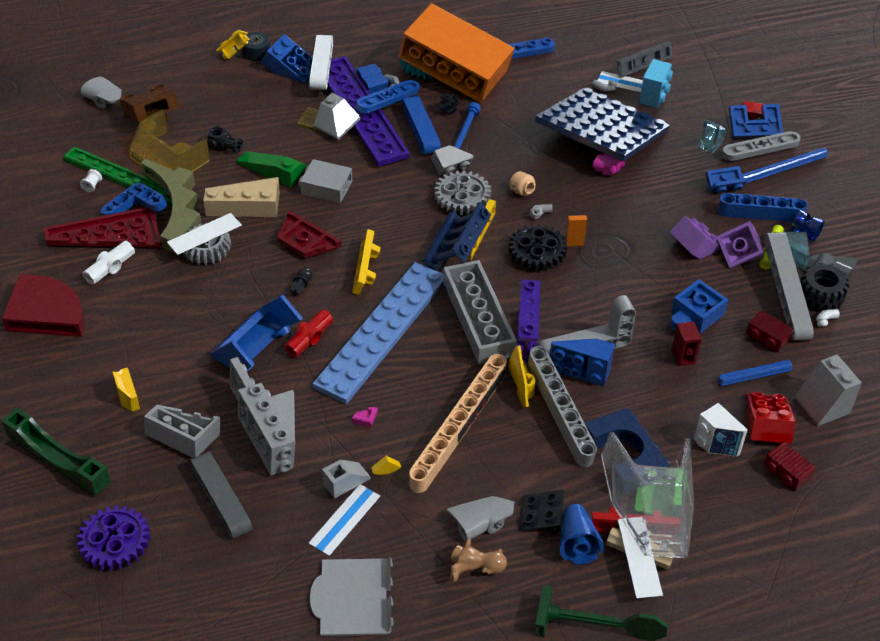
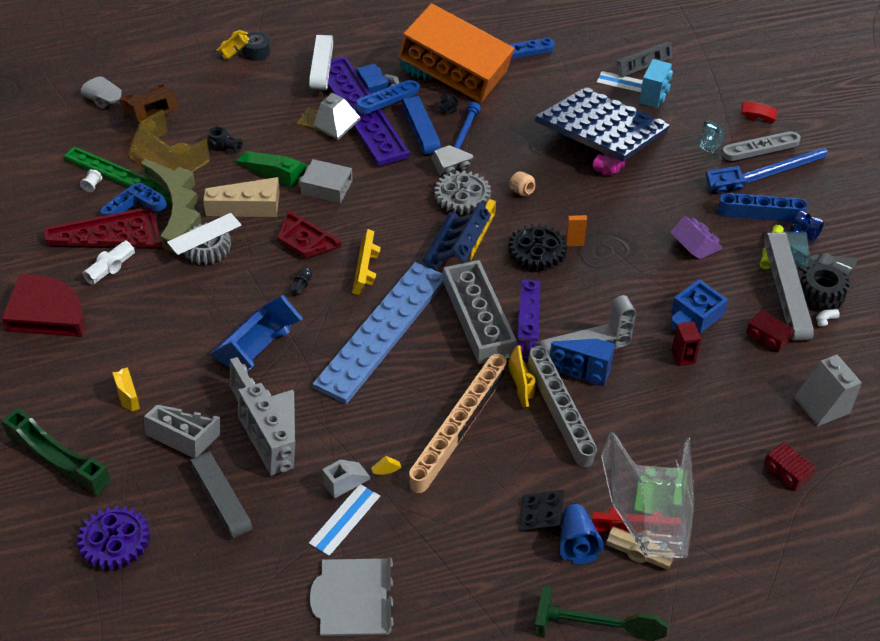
blue slope [261,34,313,83] -> none
red piece [284,309,333,358] -> none
dark pink tile [352,407,378,427] -> none
light grey panel [447,496,514,541] -> none
medium nougat animal [450,539,507,582] -> none
light grey arm [529,204,553,219] -> none
dark blue arch [585,408,670,495] -> none
light grey arm [592,80,617,92] -> none
white sticker [618,517,663,598] -> none
white slope [694,403,748,457] -> none
medium lavender slope [716,221,764,269] -> none
blue axle [718,360,792,386] -> none
blue plate [728,104,783,139] -> none
red slope [746,392,796,444] -> none

